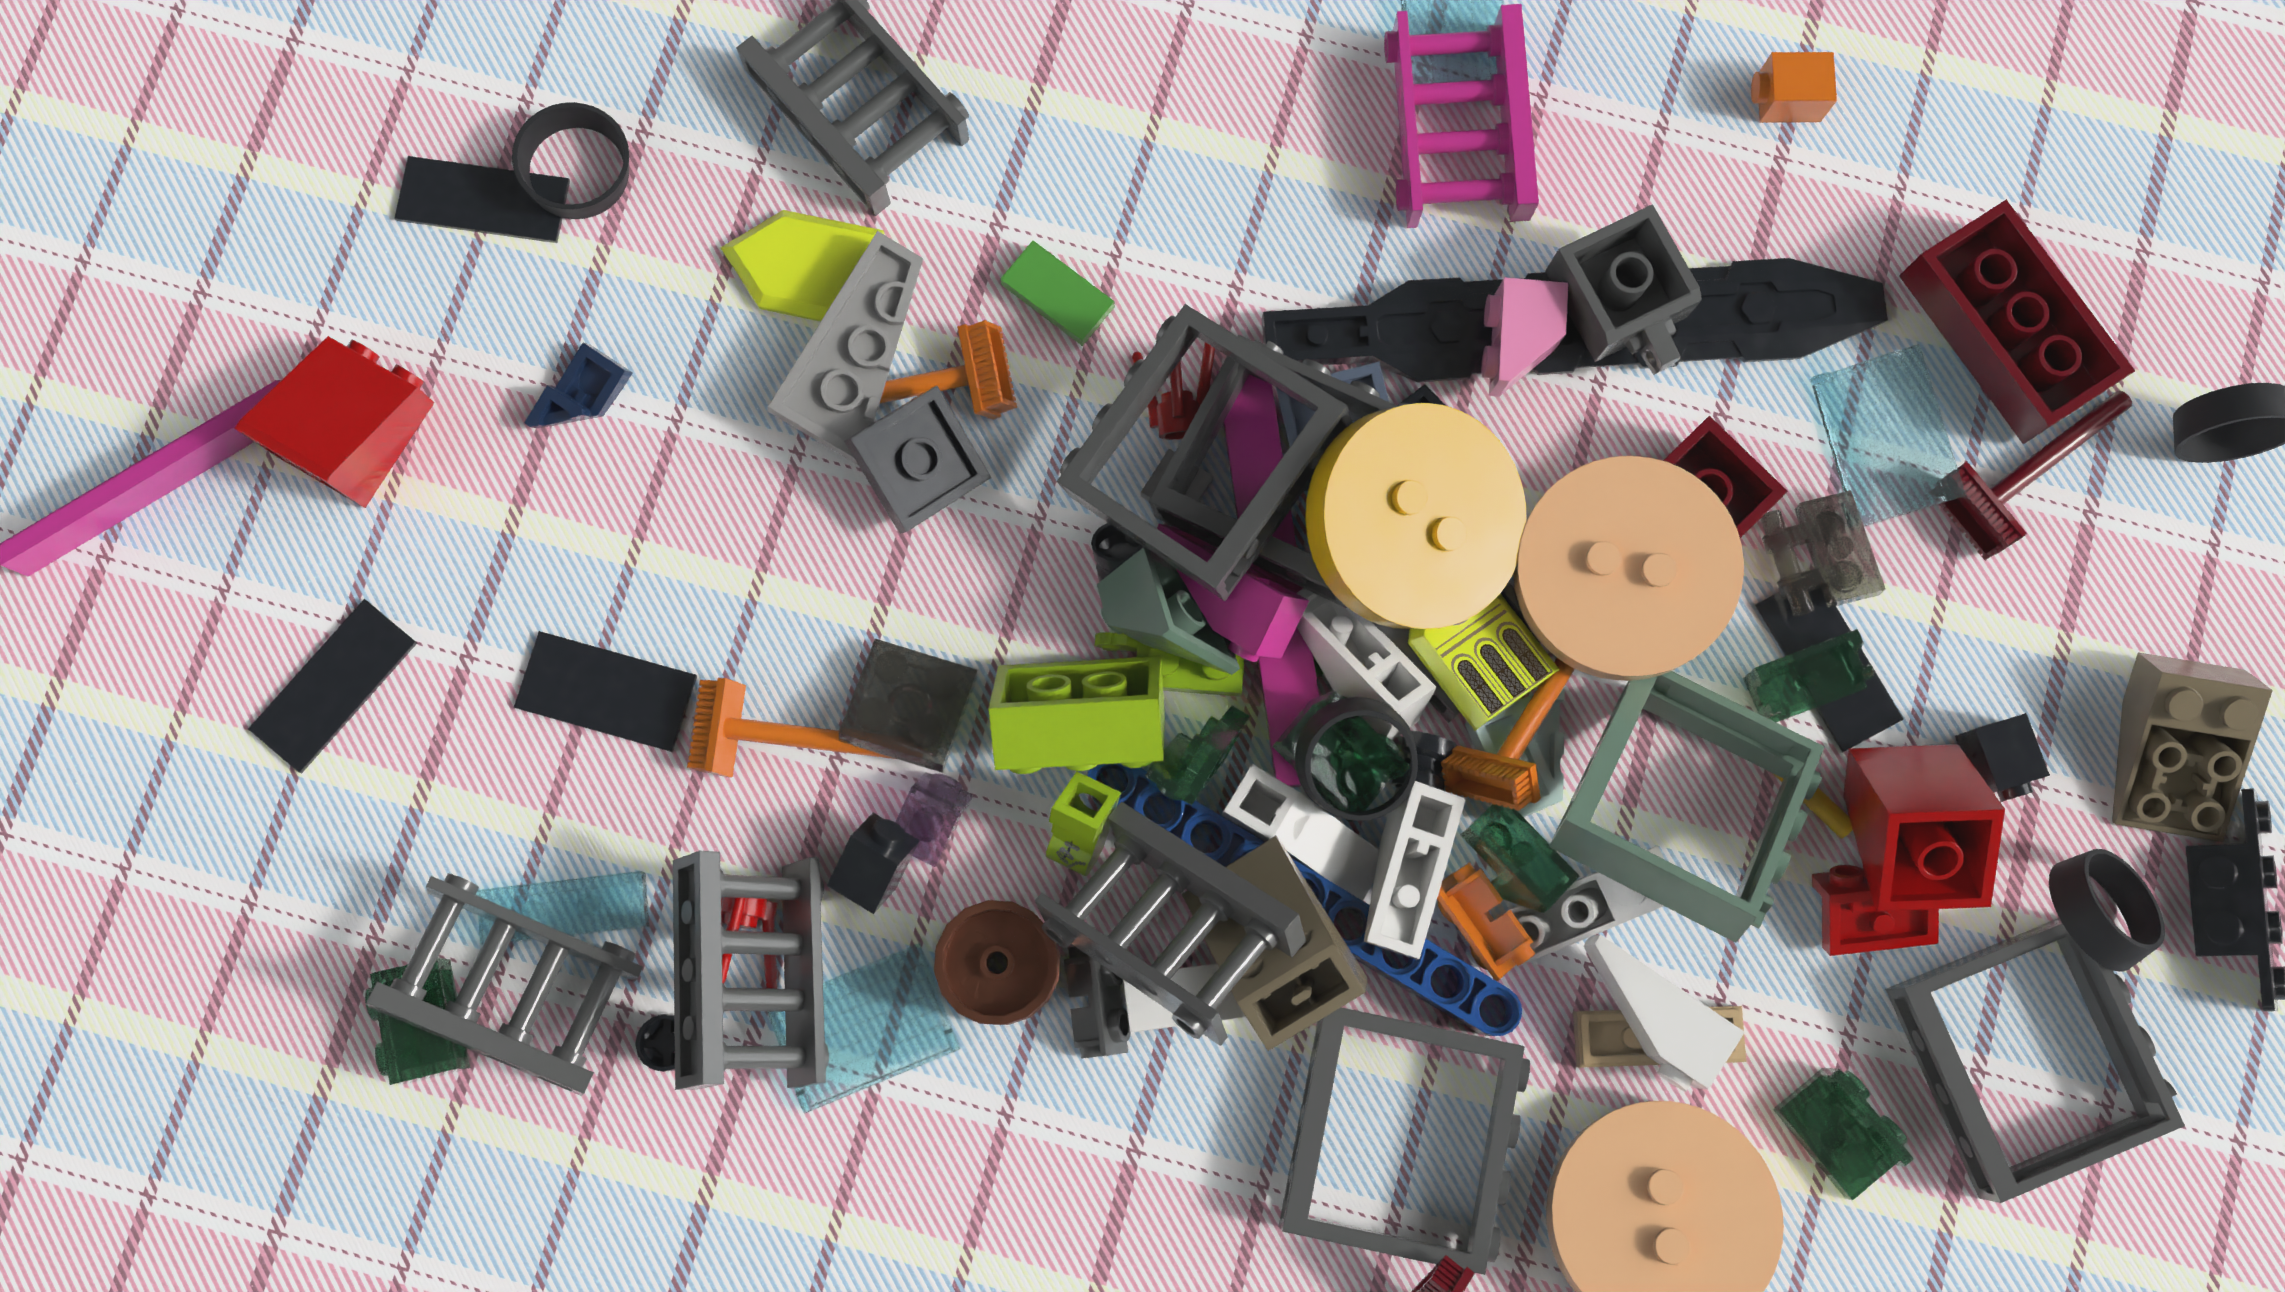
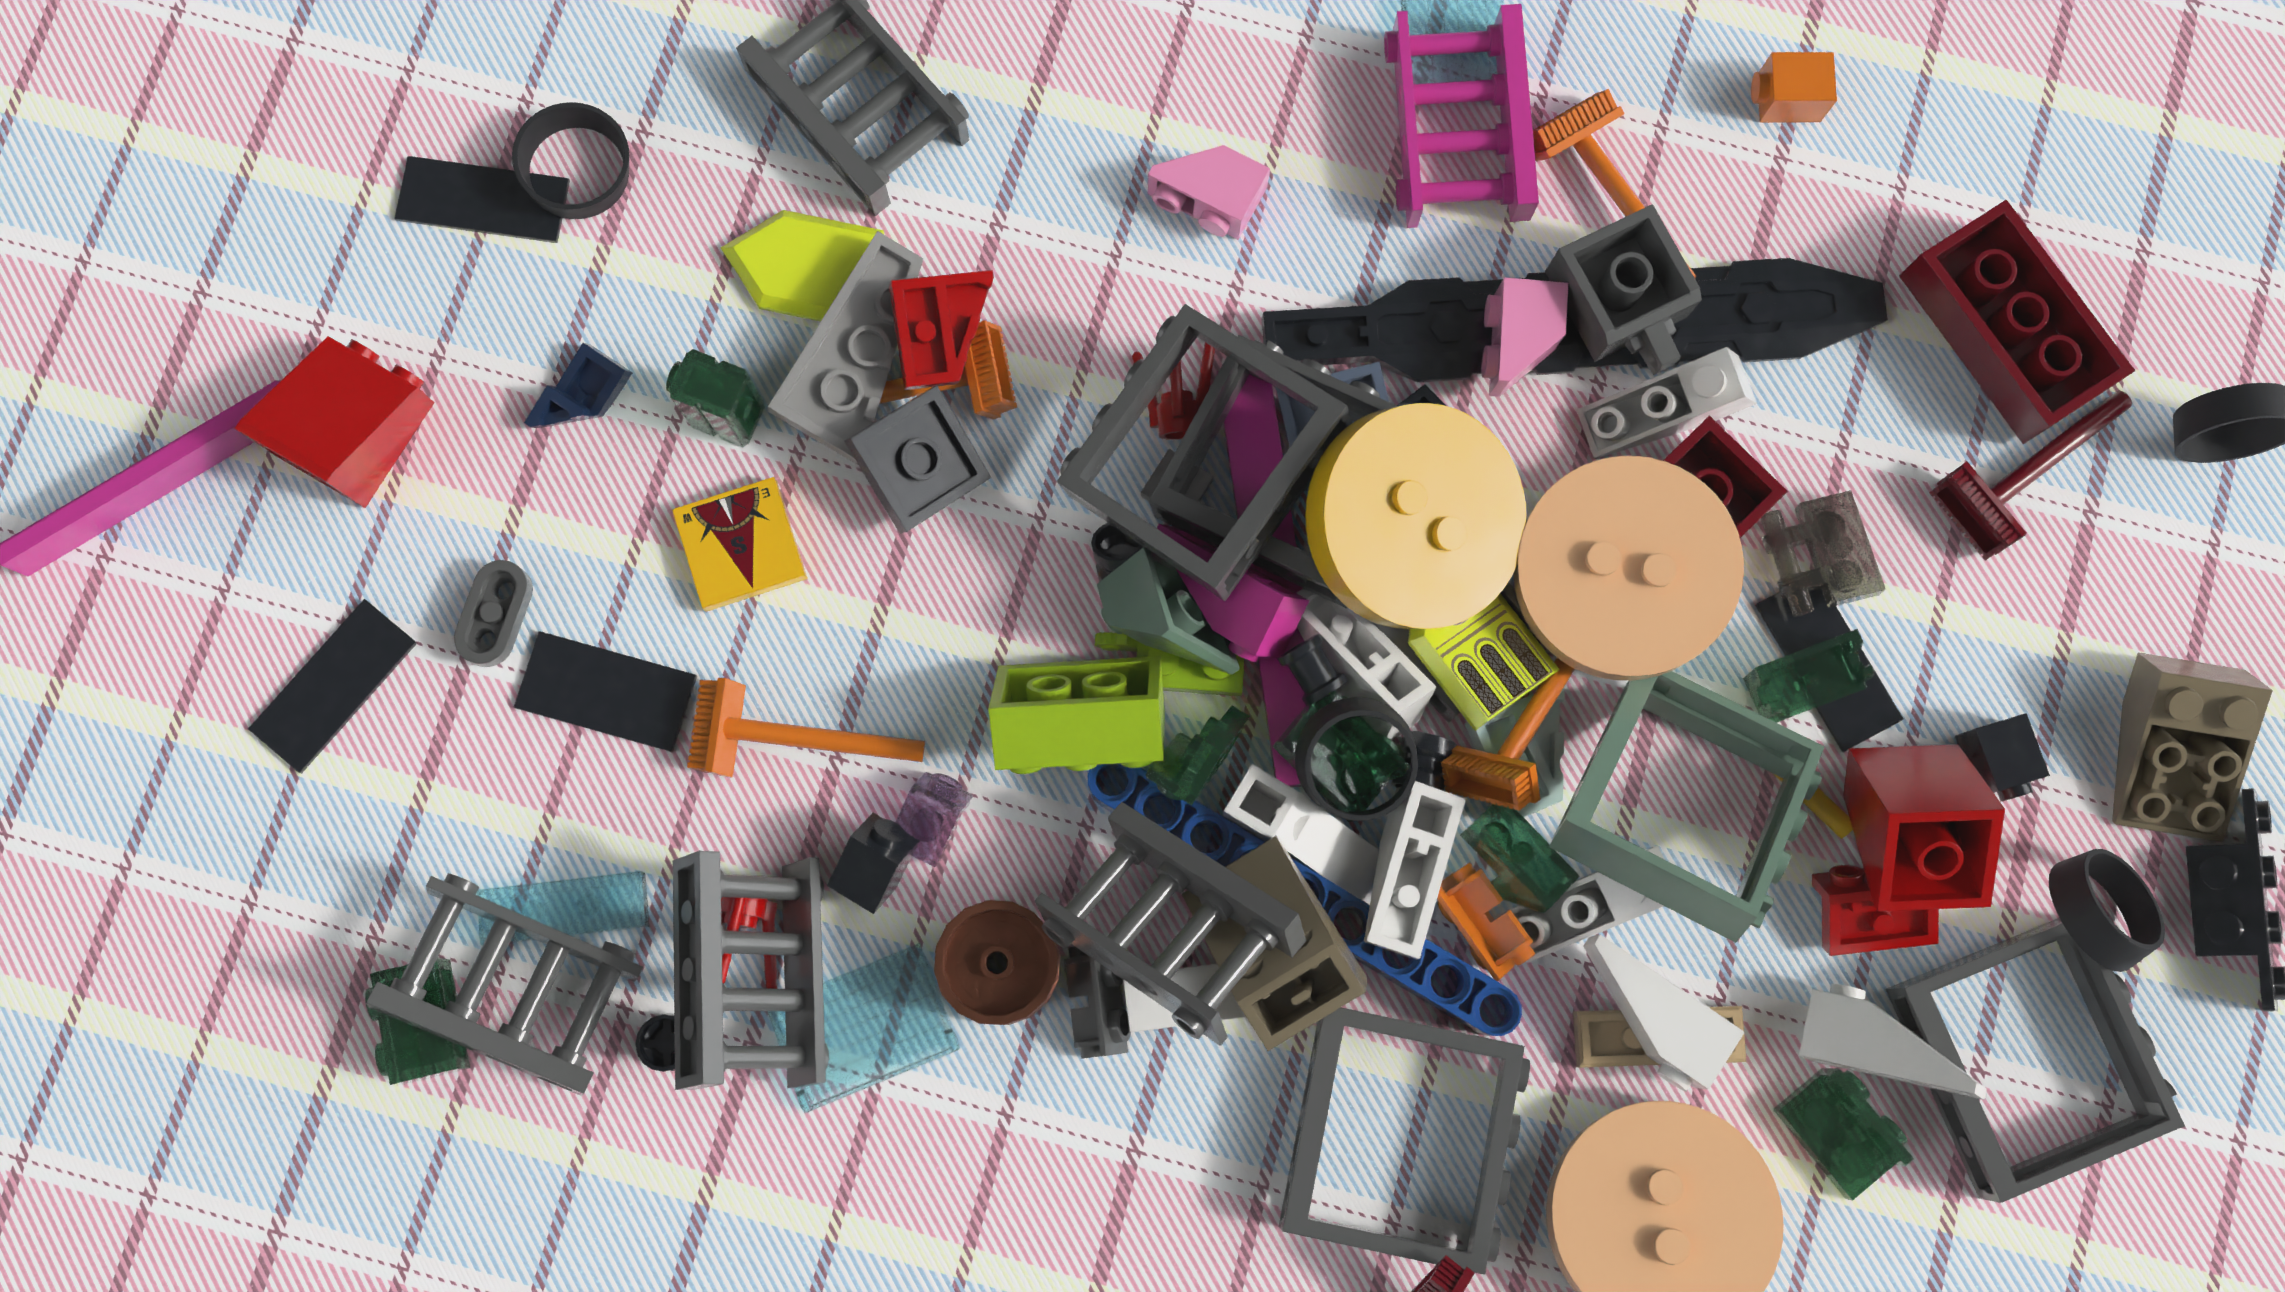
clear smoke plate [838,639,978,773] -> none
bright green tile [1000,240,1115,346] -> none
lime leg [1046,771,1121,877] -> none
clear light blue piece [1810,344,1966,528] -> none
none -> dark grey plate [454,560,533,667]
none -> clear green brick [666,349,765,448]
none -> yellow tile [672,477,808,612]
none -> red wing [889,270,994,390]
none -> bright pink slope [1147,145,1270,240]
none -> black bush [1277,633,1348,706]
none -> orange piece [1533,89,1696,278]
none -> white slope [1577,347,1757,459]
none -> white slope [1799,984,1987,1100]

